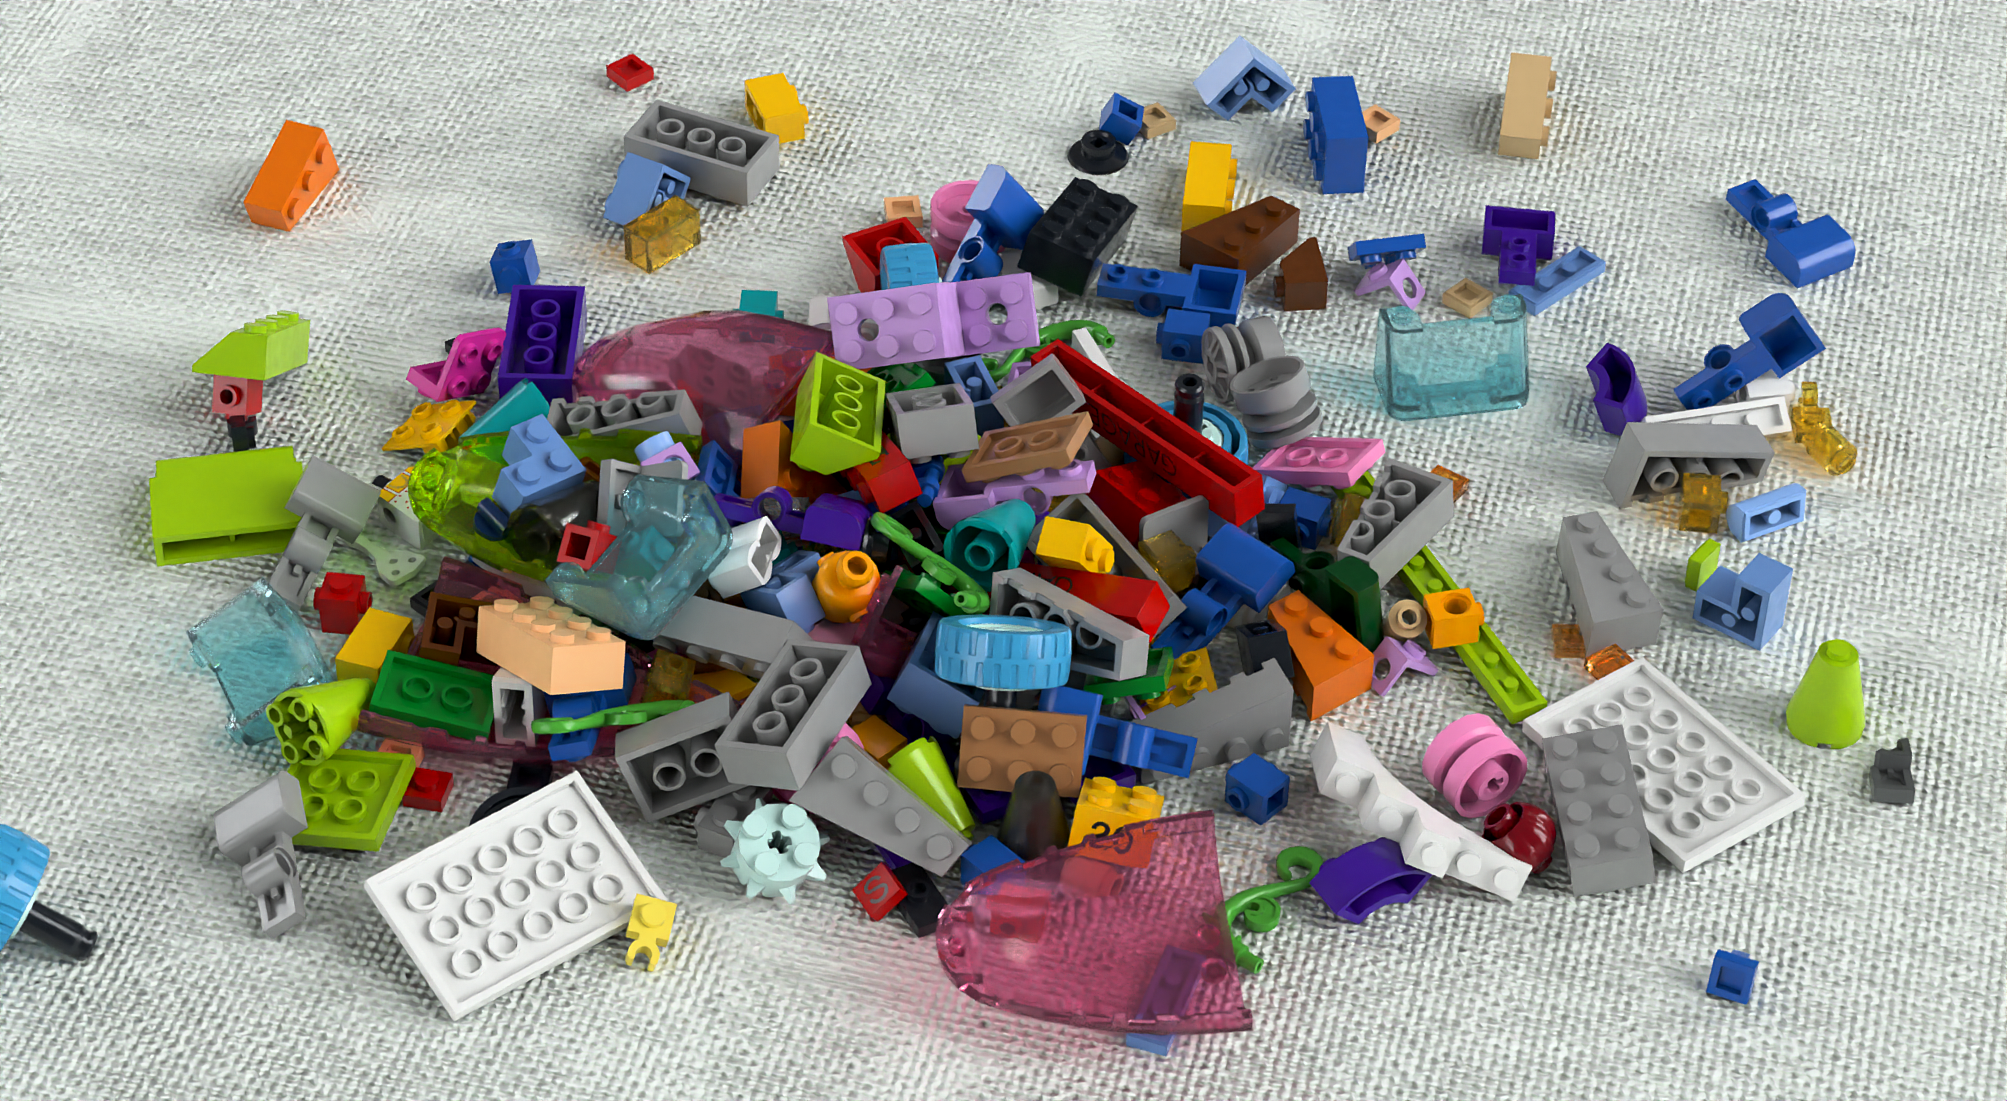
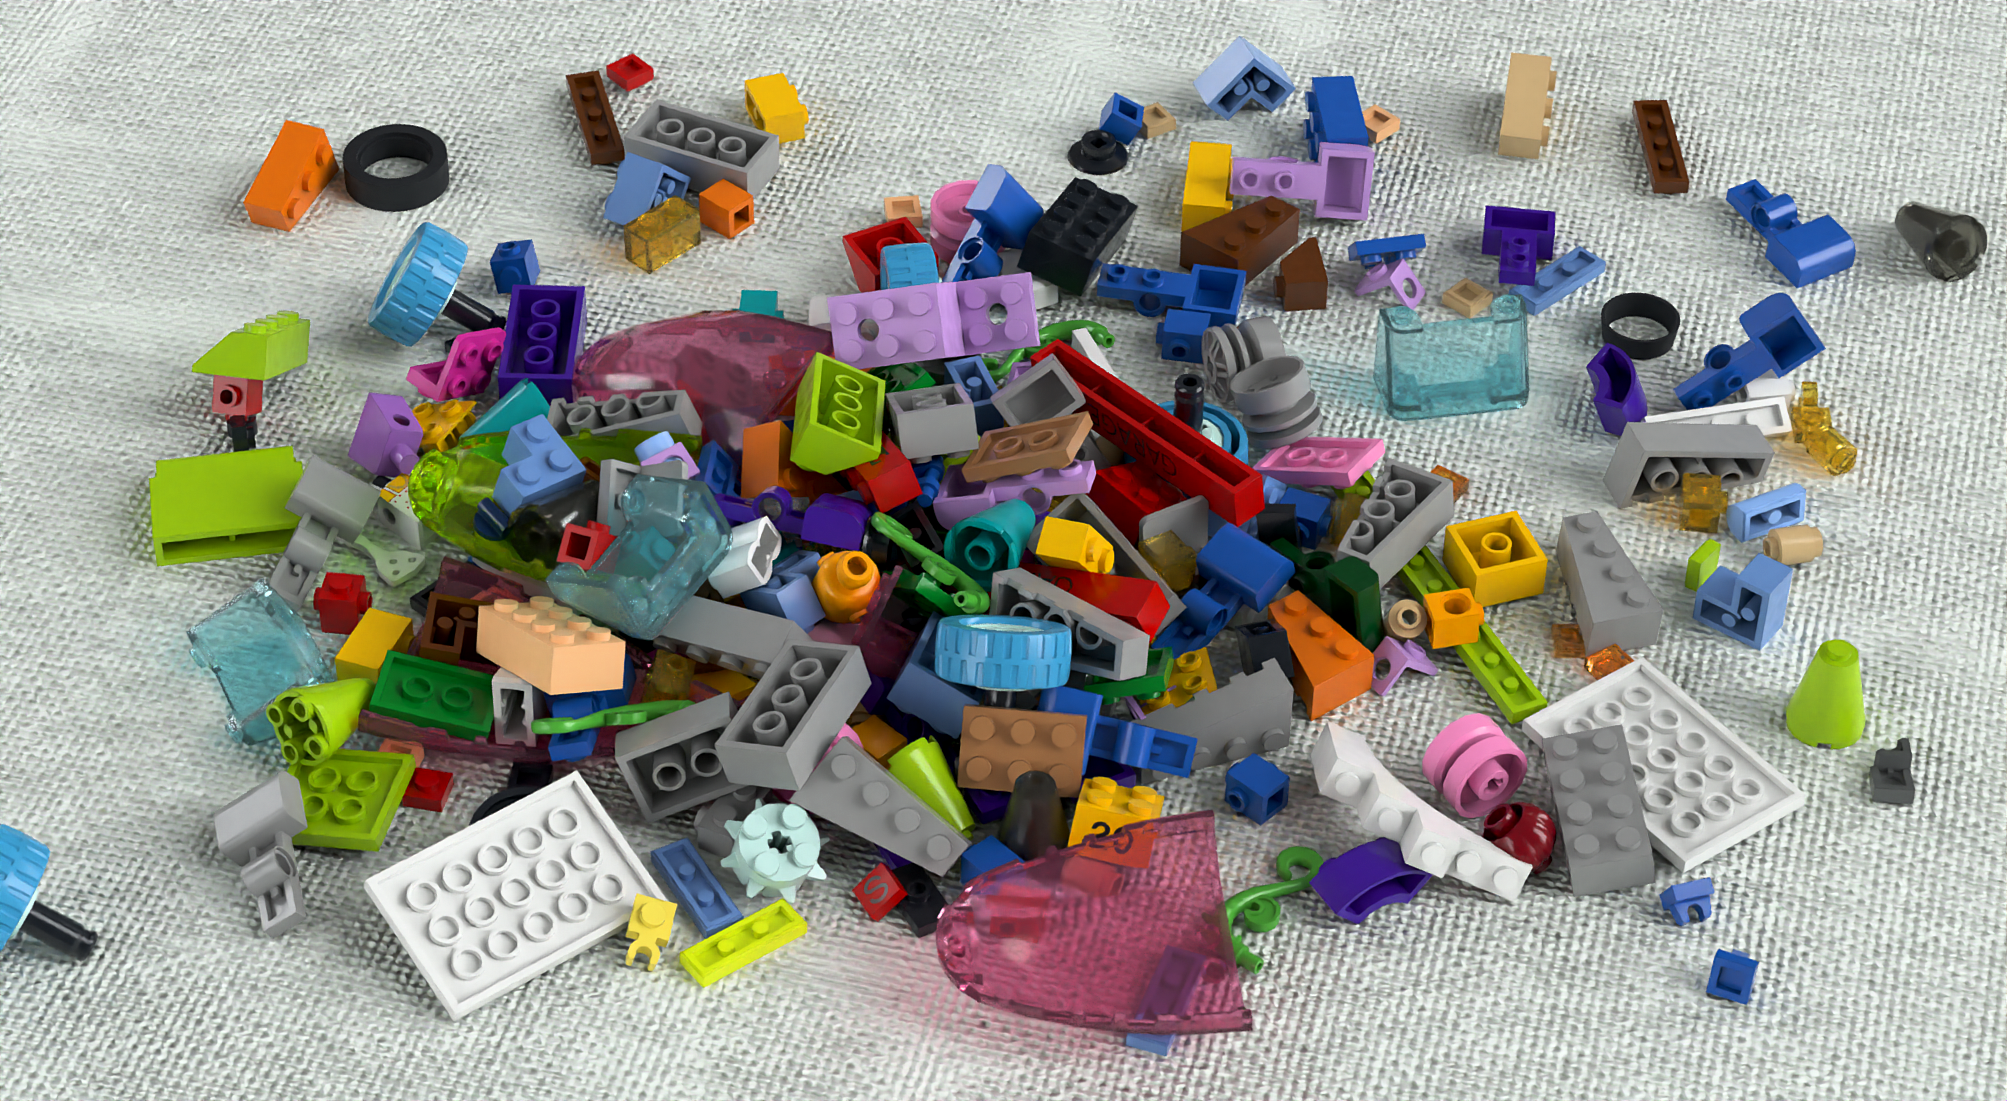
none -> black tyre [342,124,449,212]
none -> medium lavender torso [348,392,423,477]
none -> dark azure wheel [368,222,507,347]
none -> reddish brown plate [566,71,625,165]
none -> medium blue tile [651,837,744,939]
none -> neon yellow tile [679,898,807,988]
none -> orange brick [699,179,754,239]
none -> lavender plate [1229,142,1375,221]
none -> yellow brick [1442,511,1548,607]
none -> black tyre [1601,292,1680,360]
none -> reddish brown plate [1632,100,1689,195]
none -> tile [1659,877,1715,926]
none -> tan brick [1763,524,1823,565]
none -> clear smoke cone [1895,201,1987,283]

